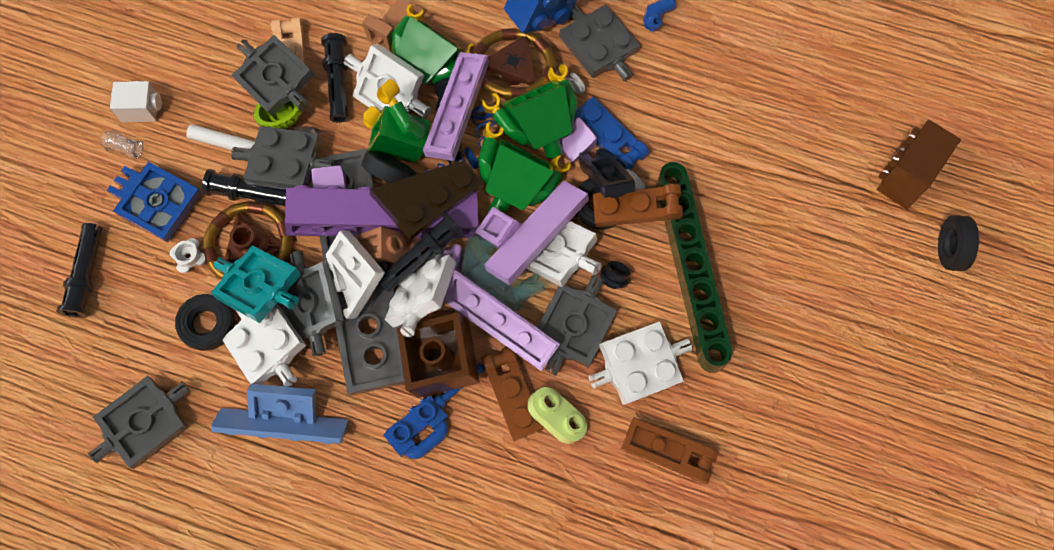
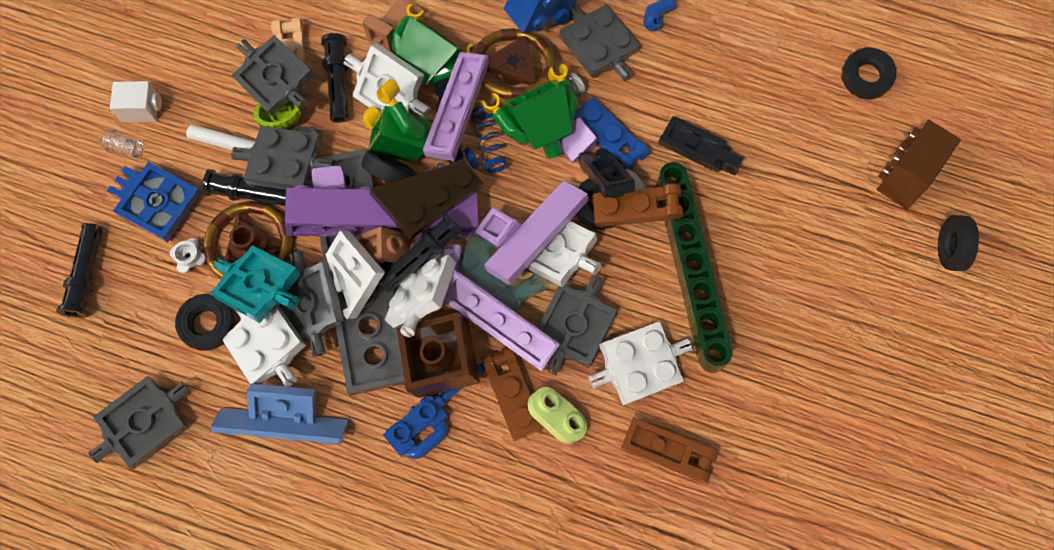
green torso [478,121,571,214] -> none
black plate [600,261,630,289] -> none
none -> black hinge [658,116,743,175]
none -> black tyre [842,47,897,100]

